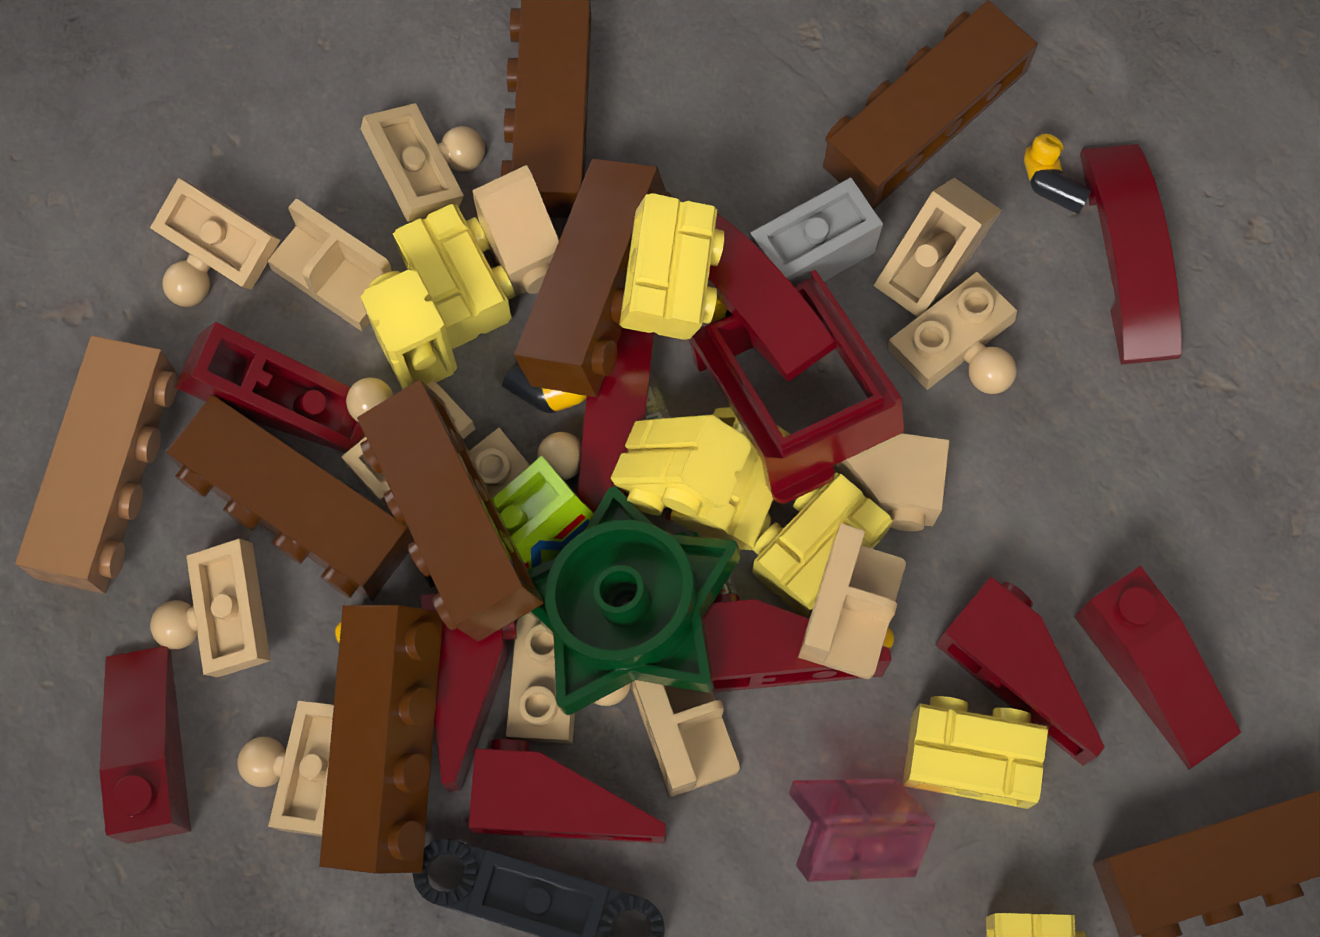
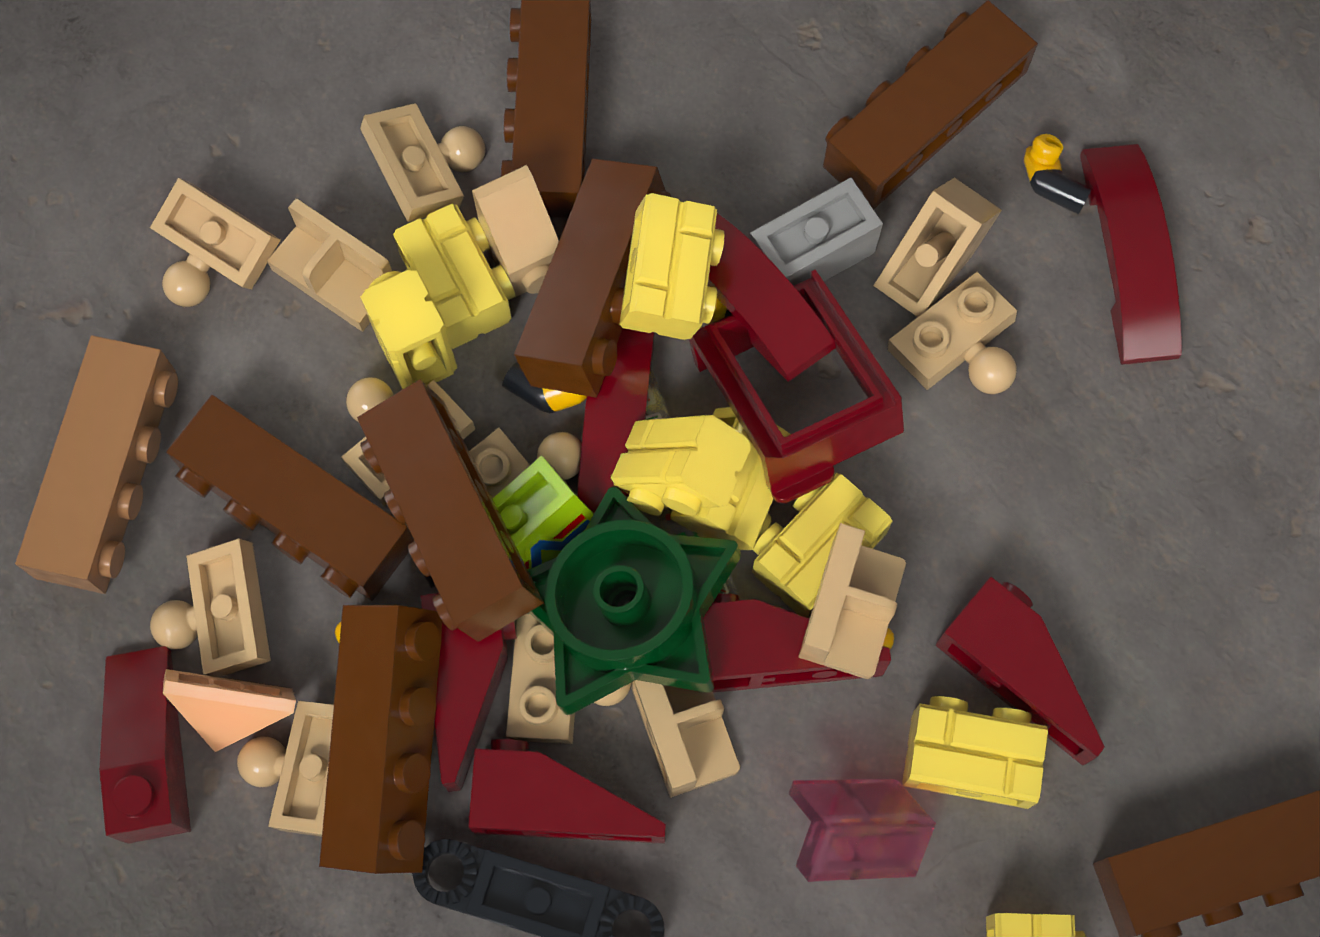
dark red slope [175,321,365,453] -> none
tan slope [833,433,949,531] -> none
dark red slope [1074,565,1241,769] -> none
none -> light nougat slope [163,669,296,752]

